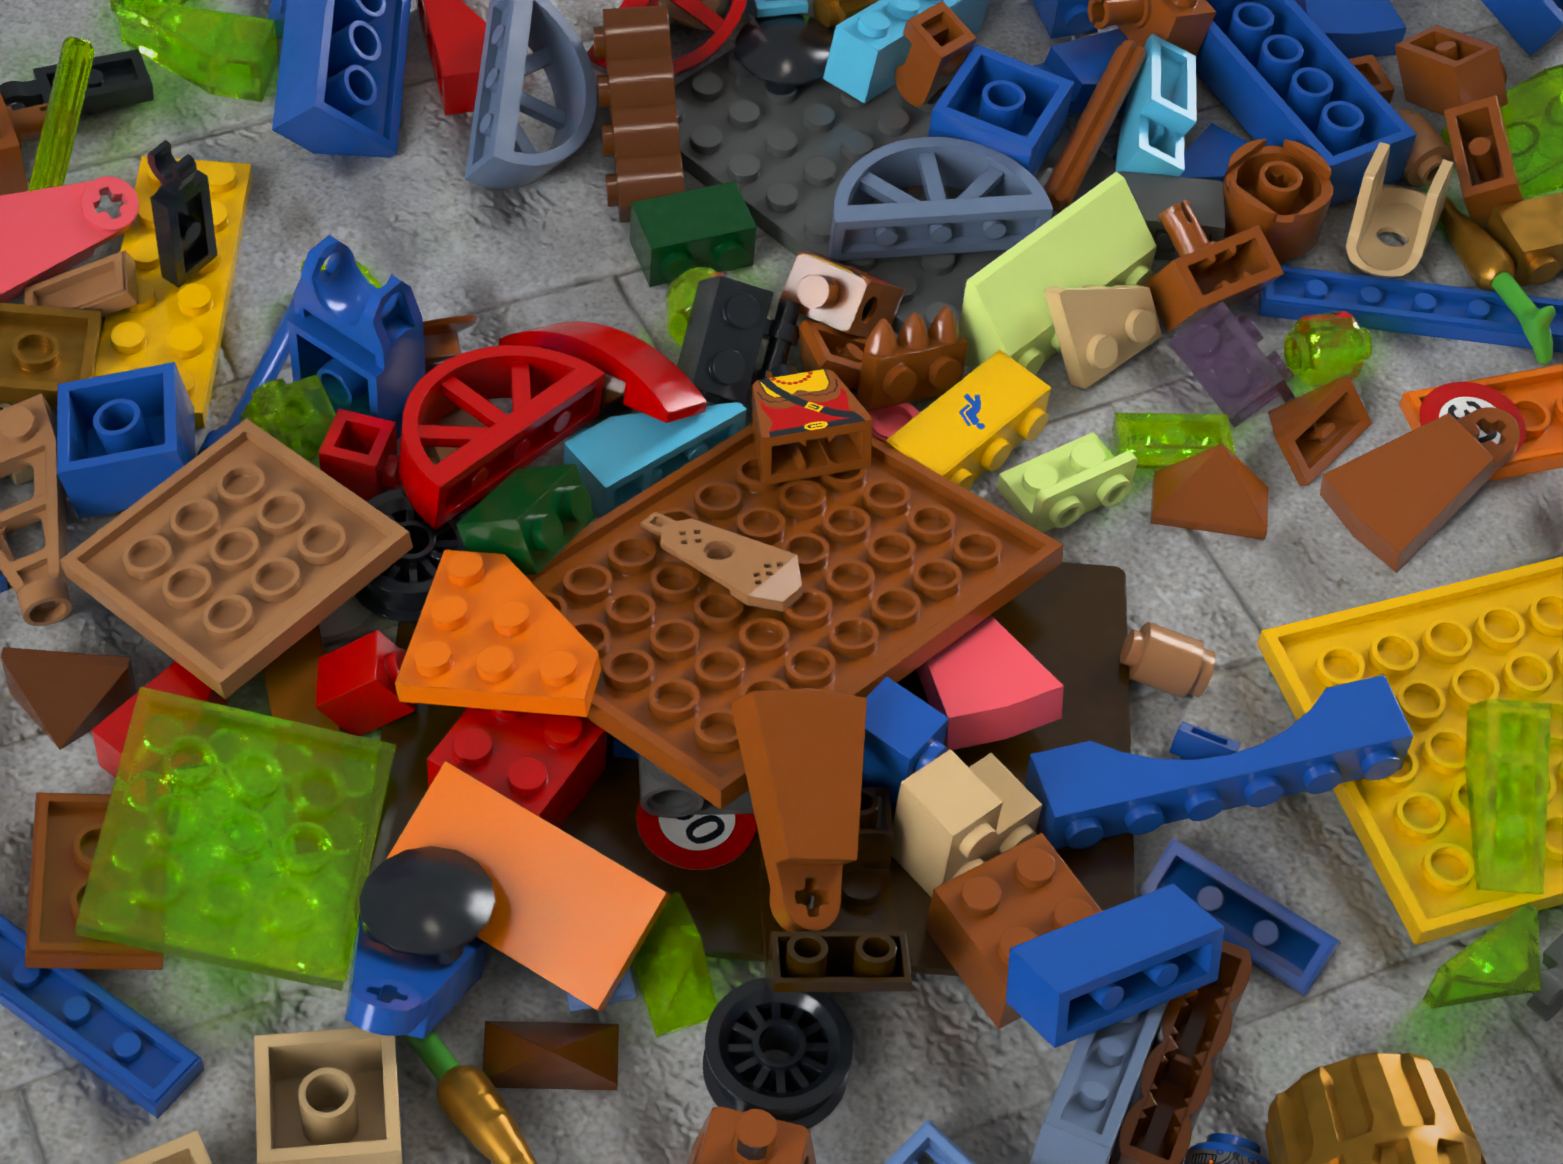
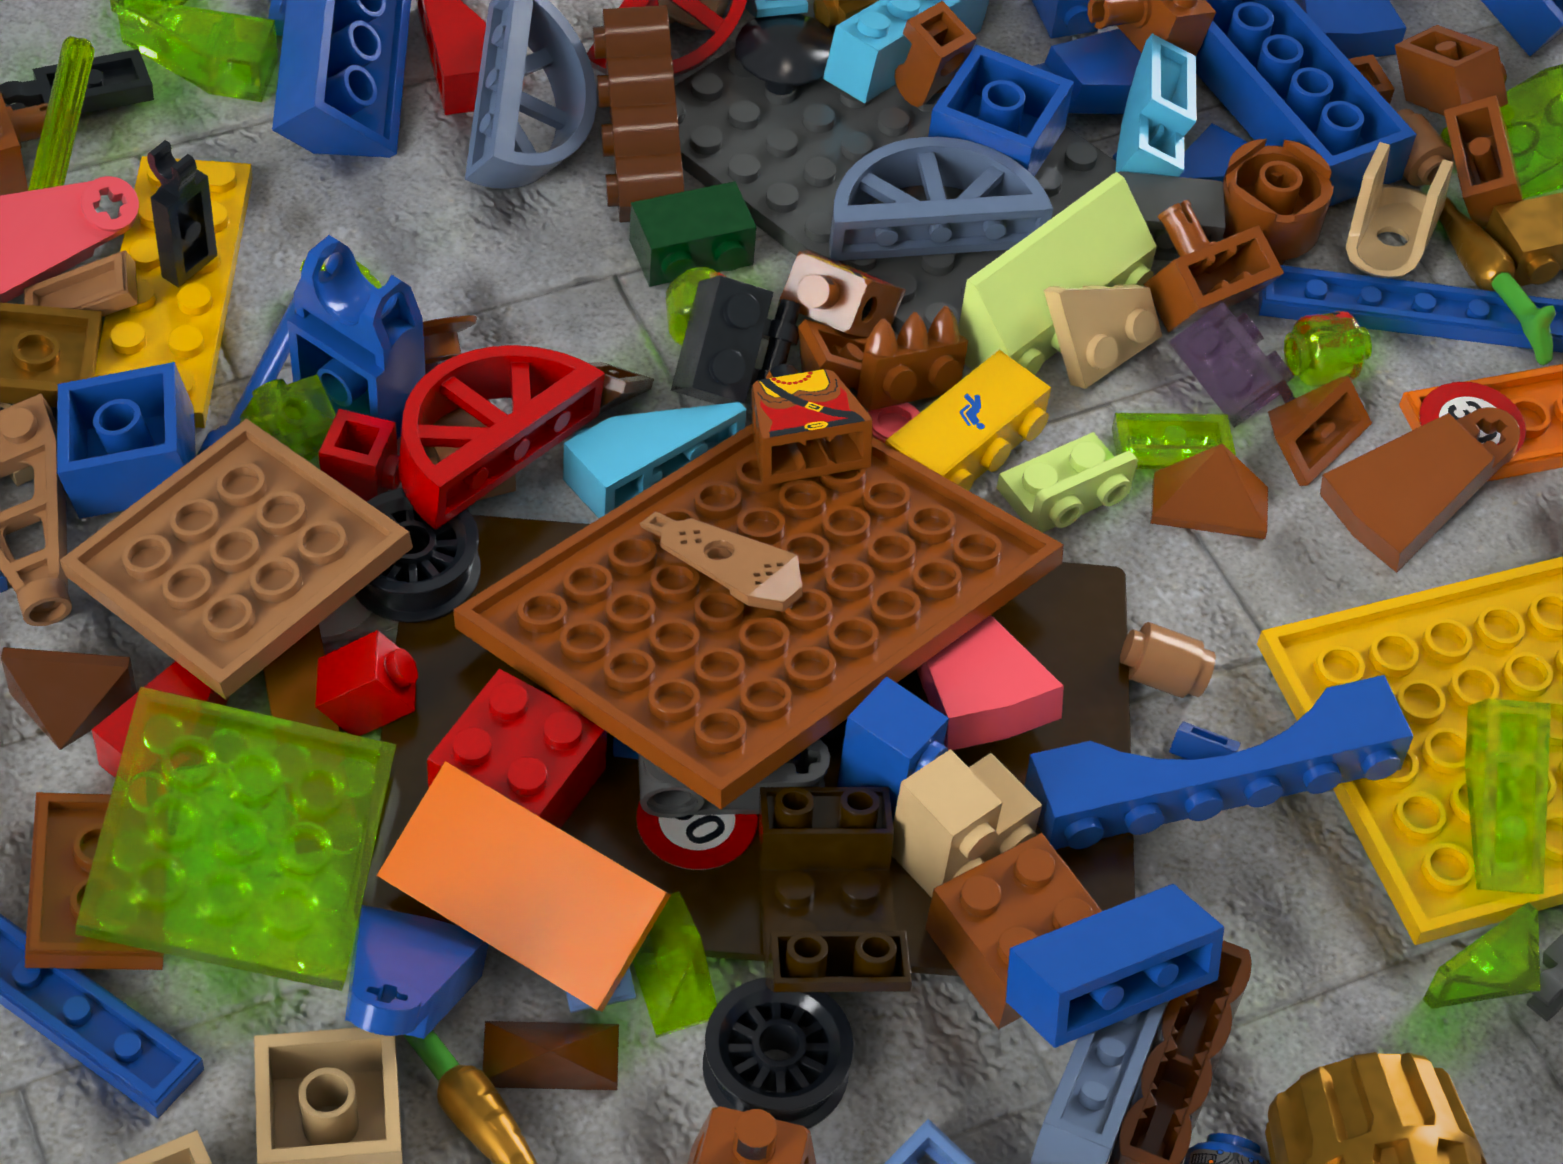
black dish [359,846,495,964] -> none
orange plate [395,550,601,717] -> none
dark green brick [456,464,595,575] -> none
red slope [498,321,707,423] -> none
dark orange piece [730,688,867,931] -> none
dark orange axle [1044,39,1146,211] -> none
blue slope [1139,838,1341,996] -> none

